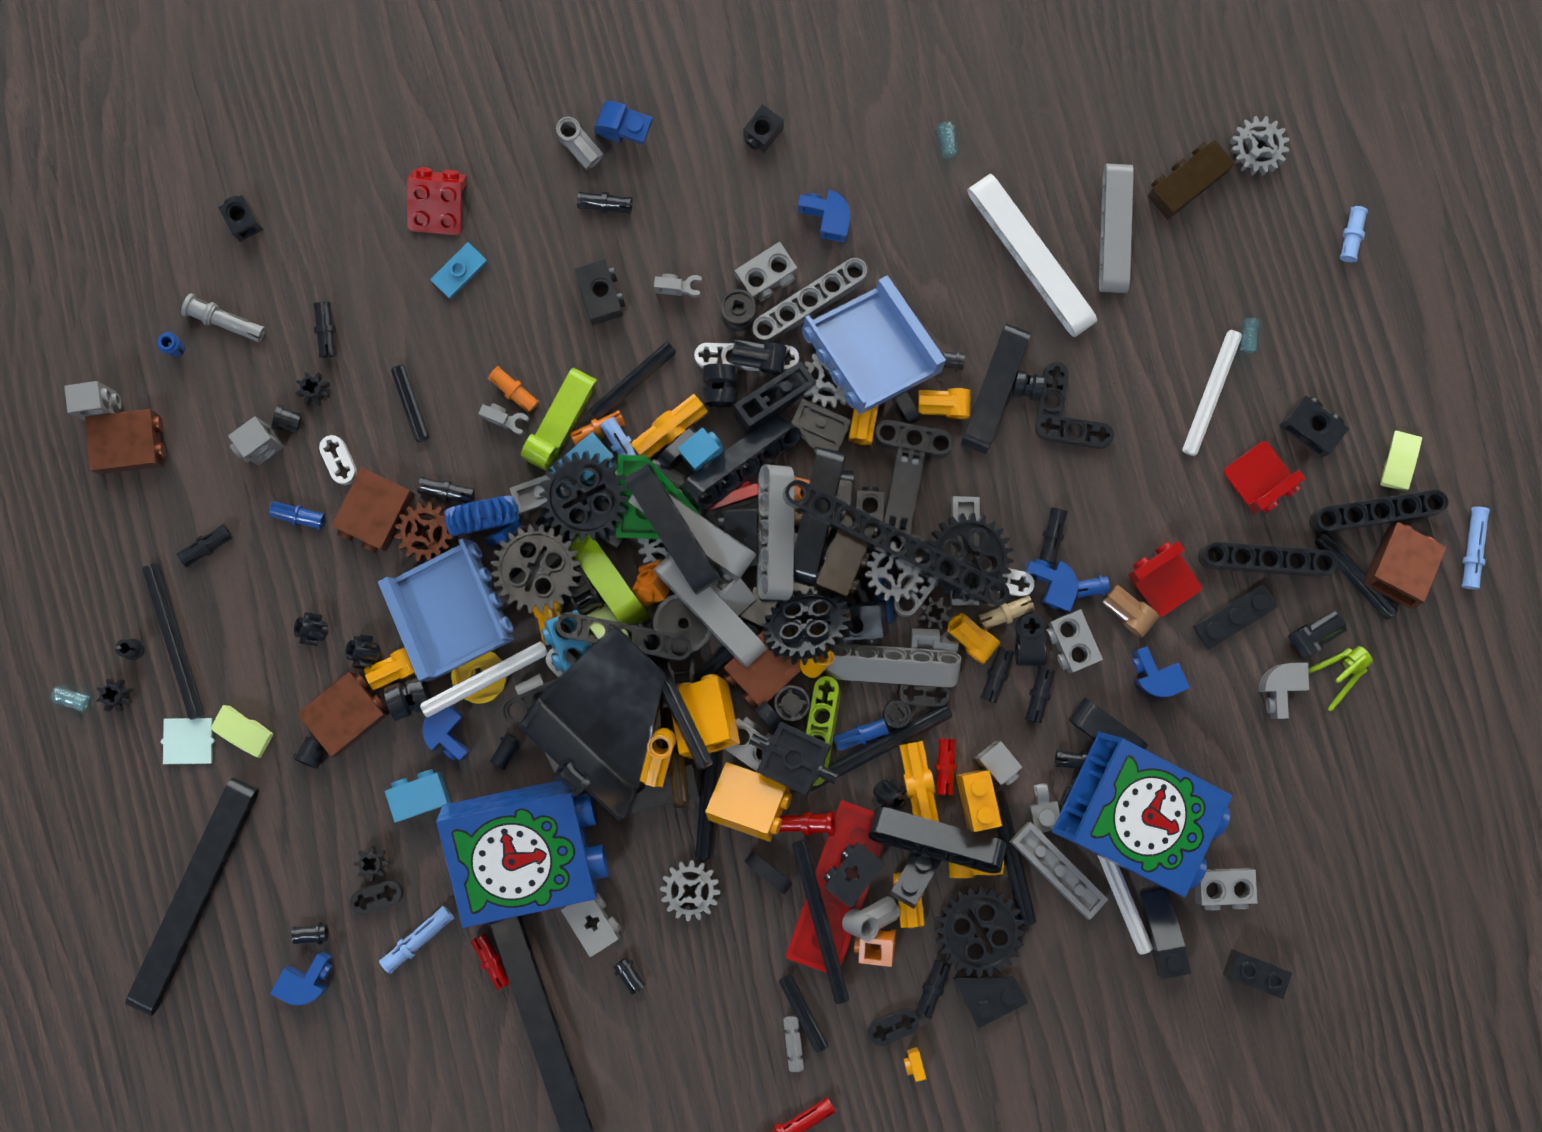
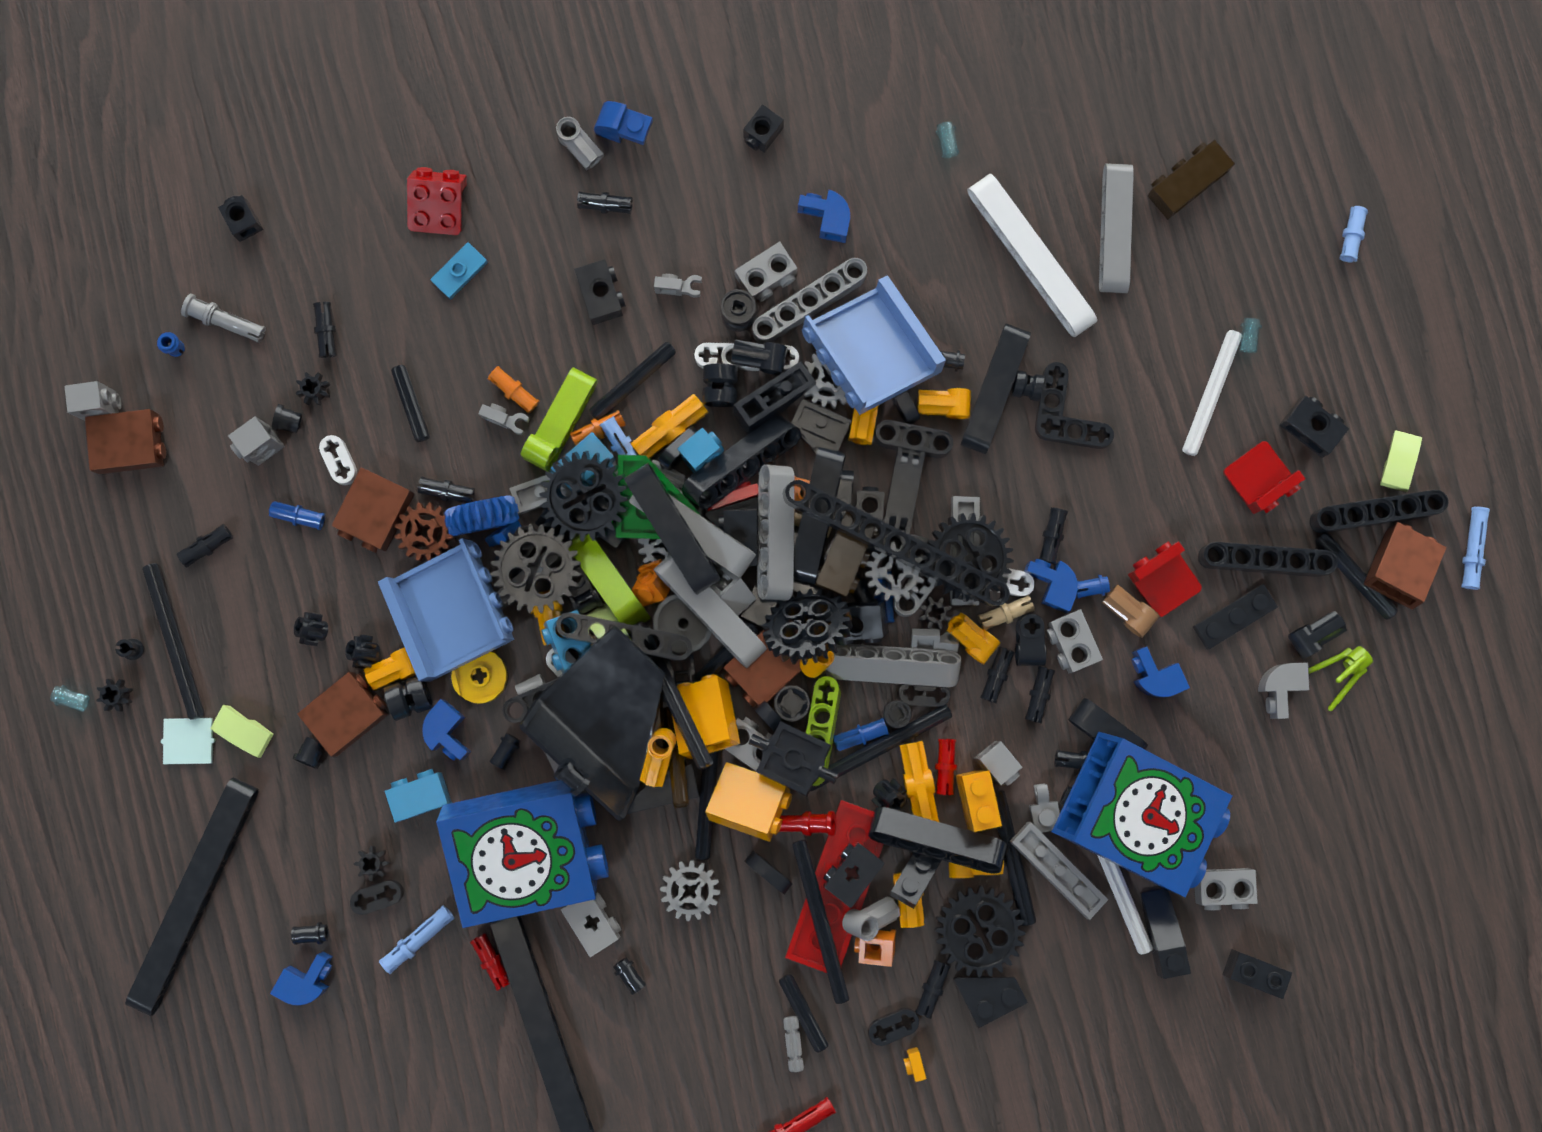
white axle [420,642,547,717] -> none
light grey gear [1229,116,1290,176] -> none

